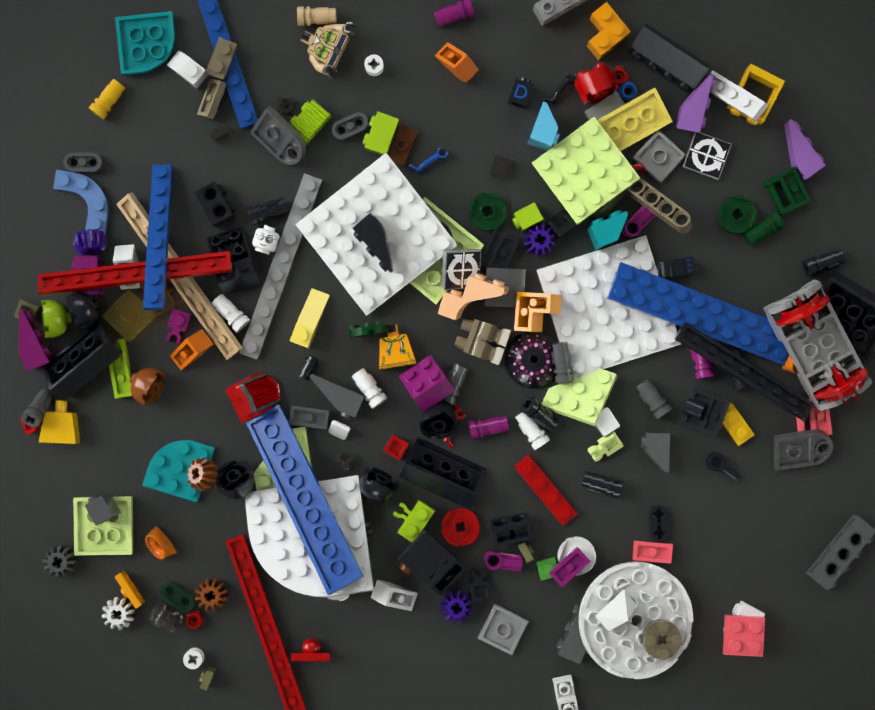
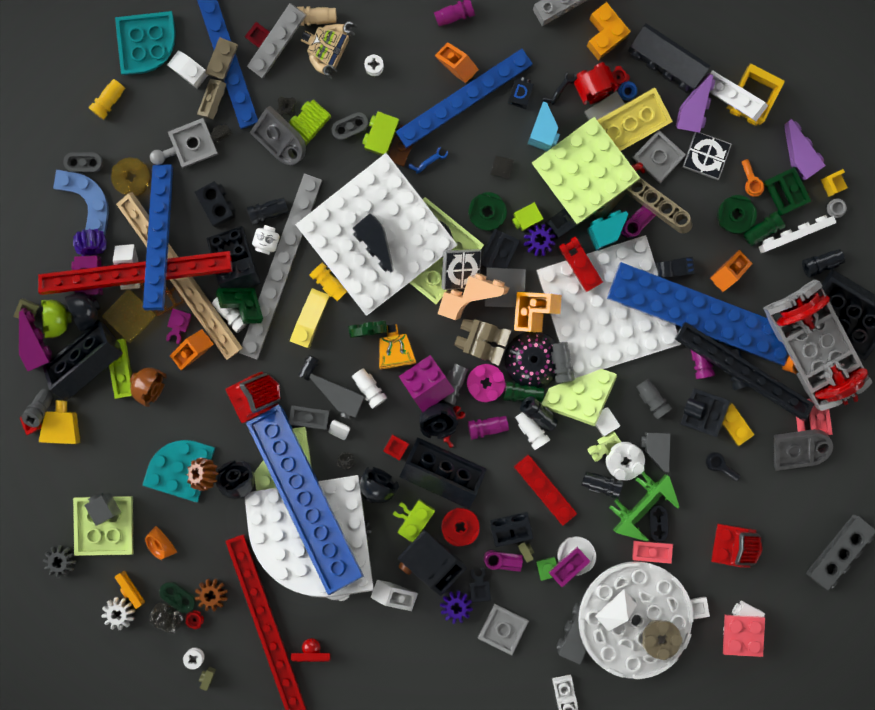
none -> clear yellow plate [111,158,151,196]
none -> light grey plate [150,118,218,168]
none -> dark green plate [216,288,263,324]
none -> dark red plate [244,22,270,48]
none -> light grey plate [247,3,307,78]
none -> yellow axle [309,262,347,301]
none -> blue plate [396,49,533,149]
none -> dark pink plate [467,364,505,402]
none -> dark green axle [503,382,544,403]
none -> red plate [559,237,603,292]
none -> white plate [606,442,645,480]
none -> bright green hose [609,471,679,542]
none -> white plate [690,596,710,619]
none -> orange slope [710,250,753,292]
none -> red piece [711,523,763,568]
none -> orange plate [742,159,764,197]
none -> white plate [758,215,836,253]
none -> yellow panel [821,169,848,197]
none -> light grey plate [827,199,847,218]

